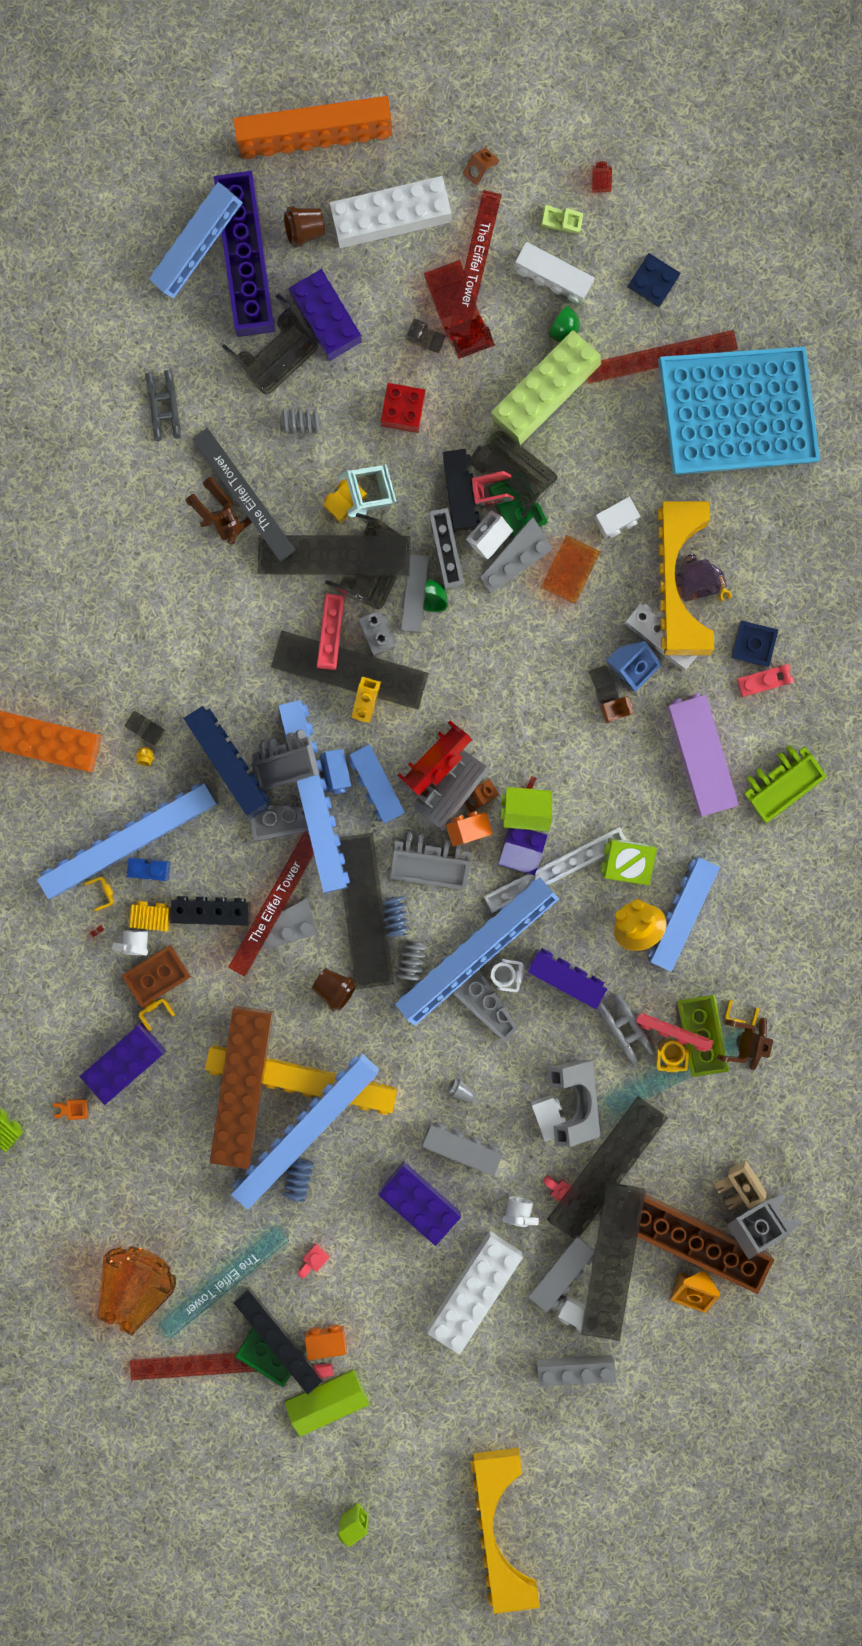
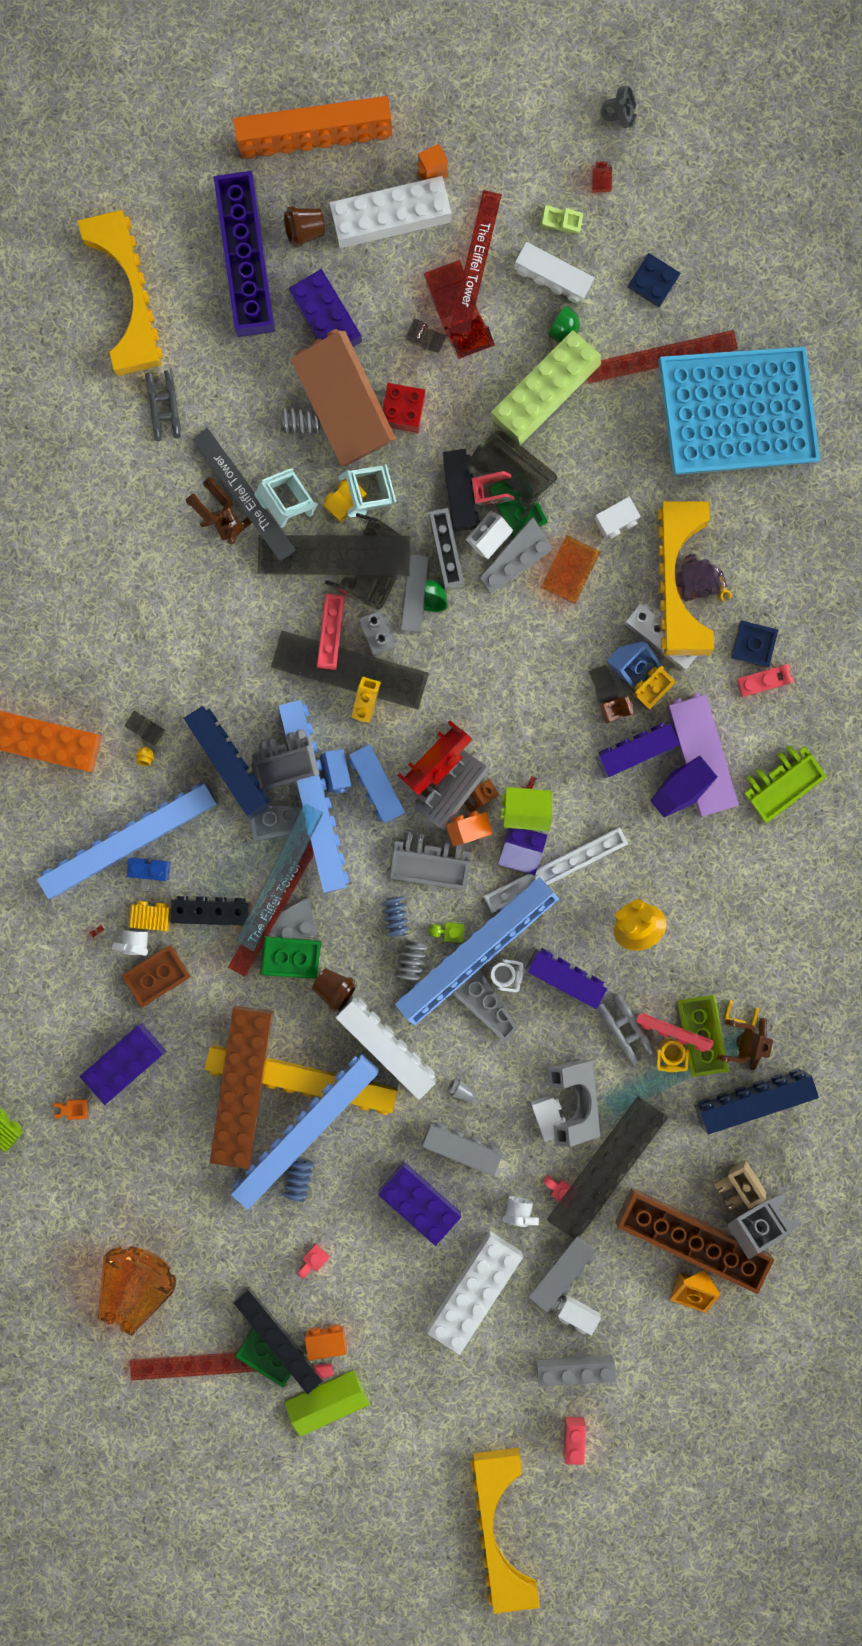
yellow piece [83,877,114,912] -> none
yellow piece [139,998,175,1031] -> none
light blue brick [149,182,243,298] -> none
clear light blue tile [158,1225,289,1339] -> none
clear smoke windscreen [221,294,318,394] -> none
lime brick [337,1503,369,1547] -> none
clear smoke plate [338,833,394,990] -> none
dark orange bracket [463,148,499,186] -> none
clear smoke plate [581,1182,646,1341] -> none
lime brick [600,838,657,886] -> none
light blue brick [647,857,720,972] -> none
none -> yellow arch [77,210,164,376]
none -> clear light blue tile [236,804,323,951]
none -> light aqua piece [254,468,318,528]
none -> green tile [259,936,321,979]
none -> nougat brick [290,329,396,467]
none -> white brick [336,997,436,1100]
none -> orange brick [416,144,448,181]
none -> lime plate [427,922,465,943]
none -> coral brick [563,1417,586,1465]
none -> dark purple brick [596,722,680,778]
none -> dark grey tile [600,86,637,128]
none -> yellow bracket [632,665,676,710]
none -> dark purple piece [650,755,718,817]
none -> dark blue brick [694,1068,819,1135]

